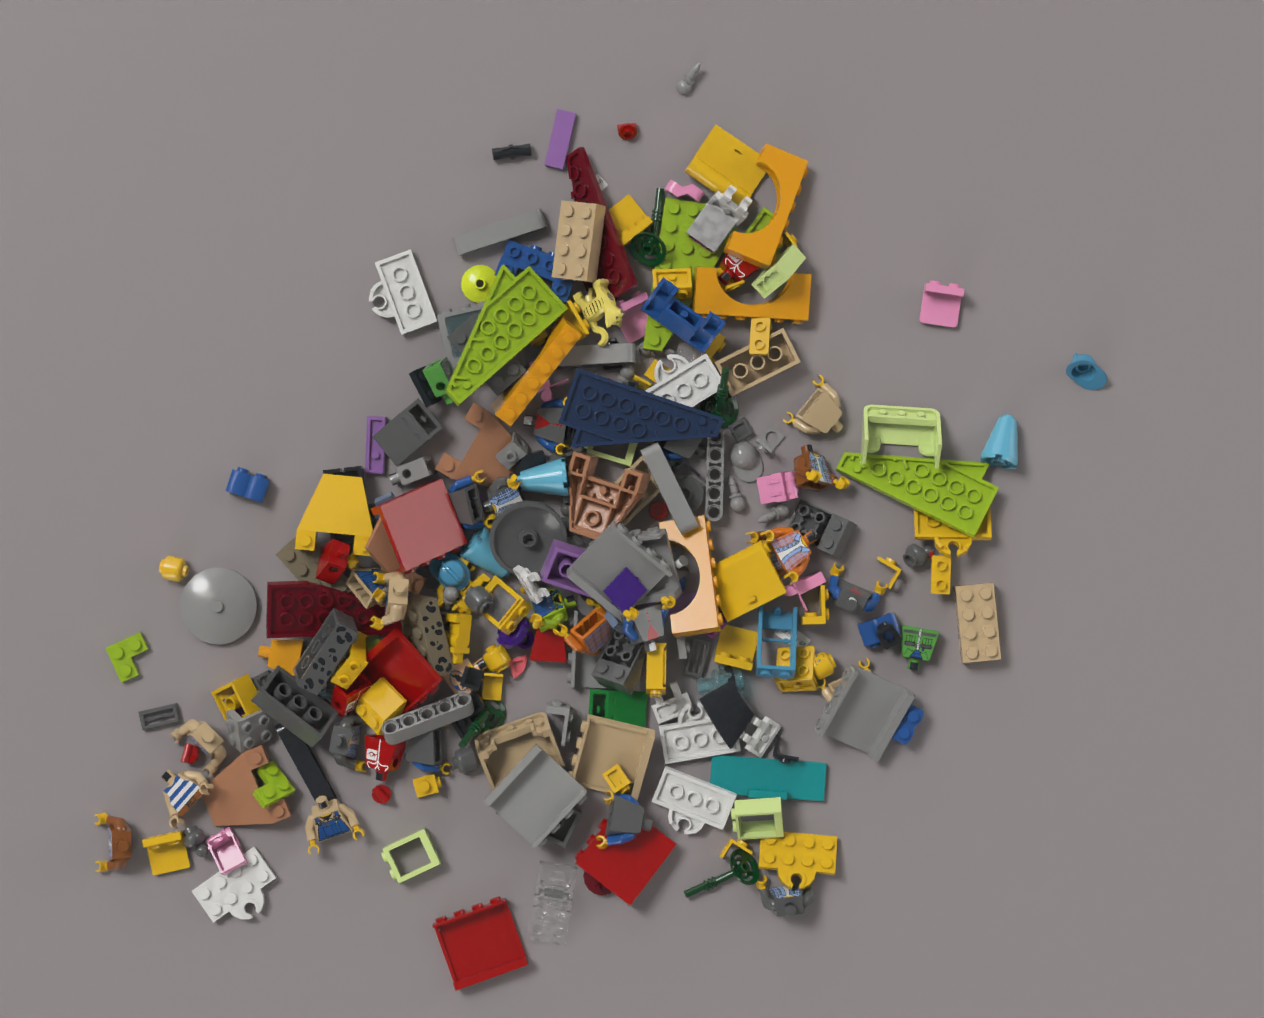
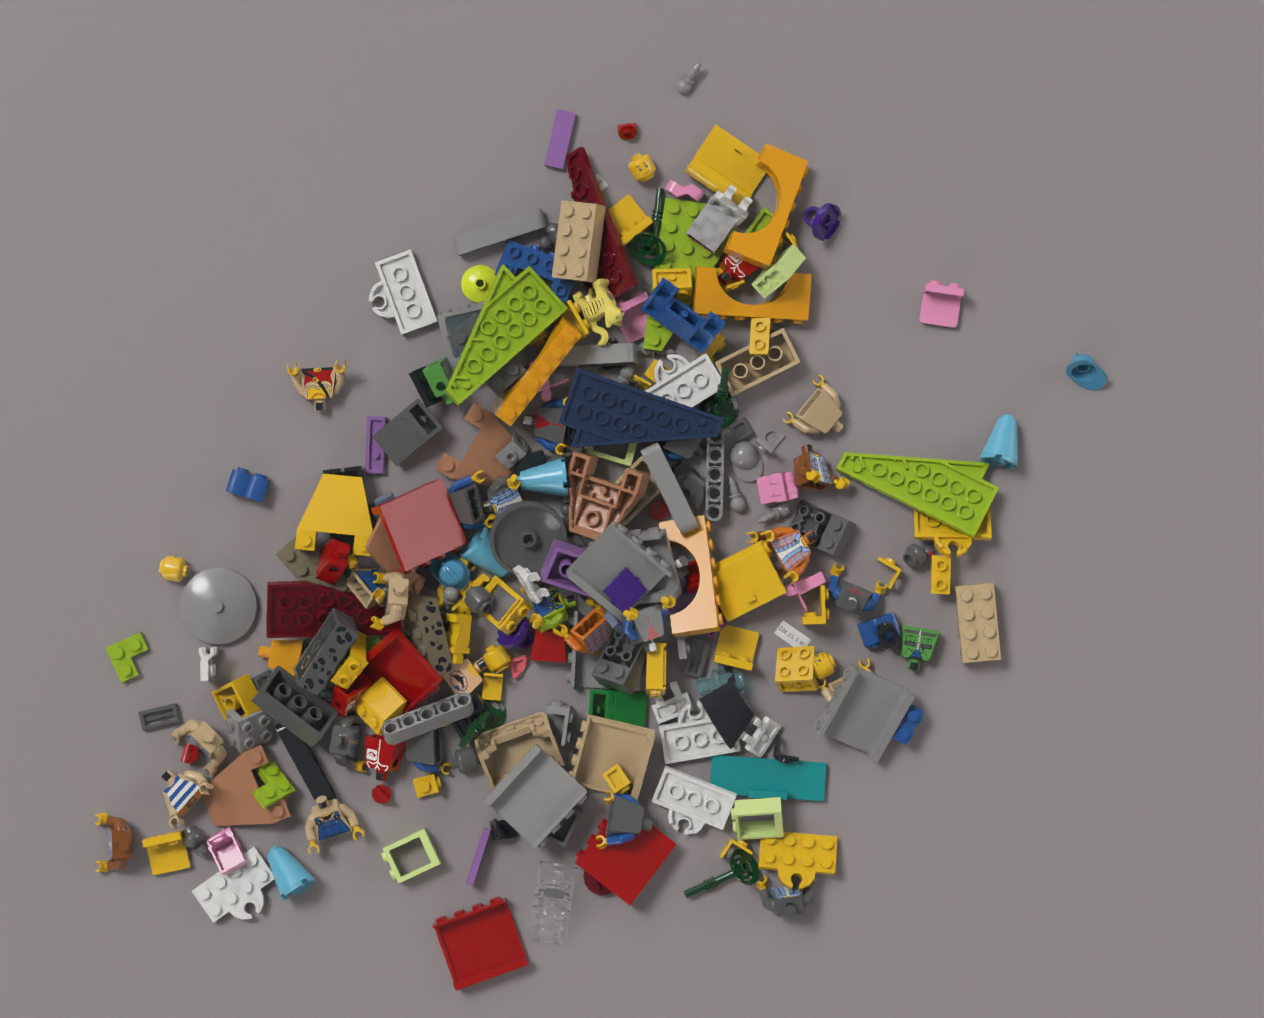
light grey torso [389,456,437,486] -> none
black panel [460,666,484,691] -> none
black pin [492,143,532,161] -> none
dark azure door [756,605,797,680] -> none
yellowish green windscreen [861,405,942,469] -> none
none -> white plate [199,646,217,681]
none -> medium azure cone [267,845,316,901]
none -> torso [287,360,347,411]
none -> medium lavender tile [466,828,491,886]
none -> black bracket [489,819,518,841]
none -> dark grey animal [538,223,558,250]
none -> yellow head [628,153,656,183]
none -> red bracket [686,560,700,594]
none -> dark purple tile [803,203,841,241]

